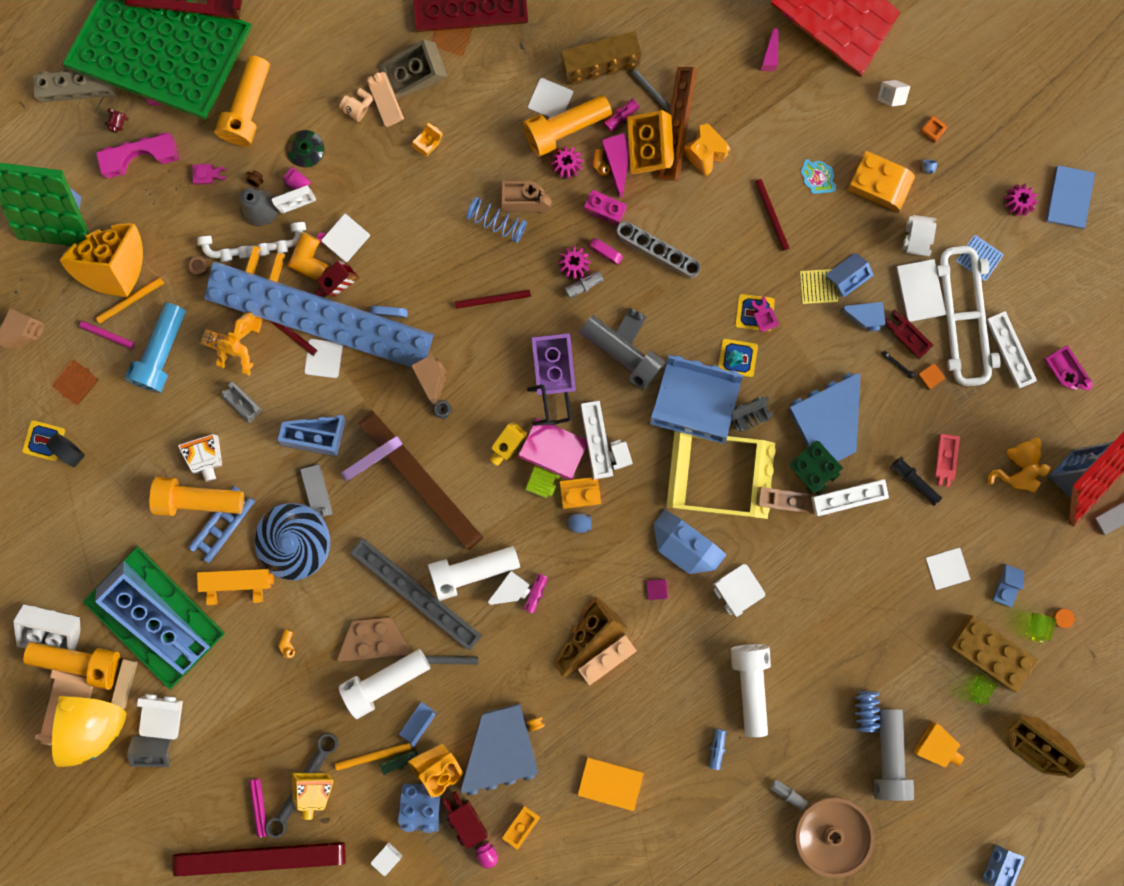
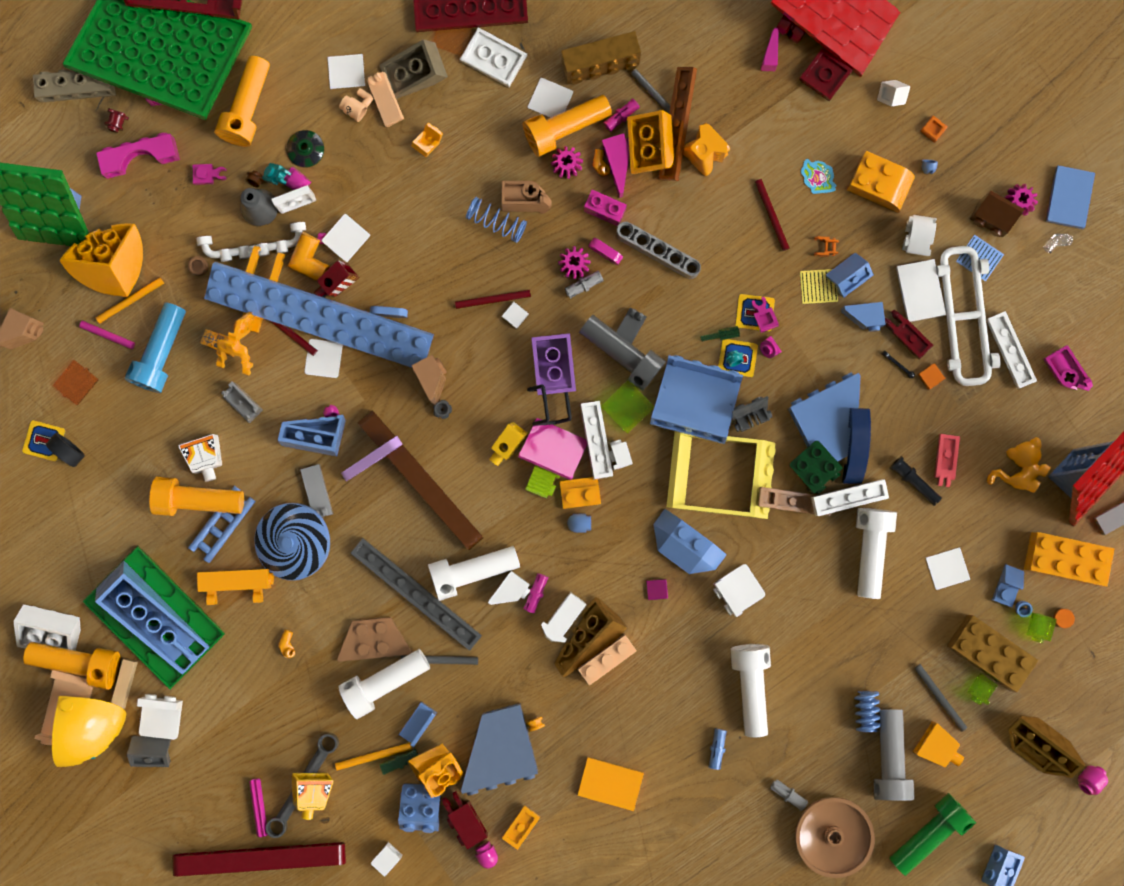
none -> teal plate [262,163,291,185]
none -> dark pink hinge [323,405,339,418]
none -> white sticker [328,54,365,89]
none -> white tile [460,27,527,88]
none -> white tile [502,302,529,329]
none -> white piece [541,592,586,642]
none -> clear neon green plate [601,380,655,434]
none -> clear green axle [700,326,740,342]
none -> dark pink plate [760,336,782,358]
none -> dark red wheel [776,15,805,44]
none -> dark red plate [799,48,853,102]
none -> orange piece [814,236,839,257]
none -> dark blue slope [842,408,871,484]
none -> white piece [856,508,897,599]
none -> green piece [889,793,977,876]
none -> dark grey bar [914,664,967,732]
none -> reddish brown slope [970,191,1025,237]
none -> medium blue hinge [1015,601,1033,617]
none -> light orange brick [1024,532,1115,587]
none -> clear arm [1043,234,1073,253]
none -> dark pink head [1078,766,1108,795]

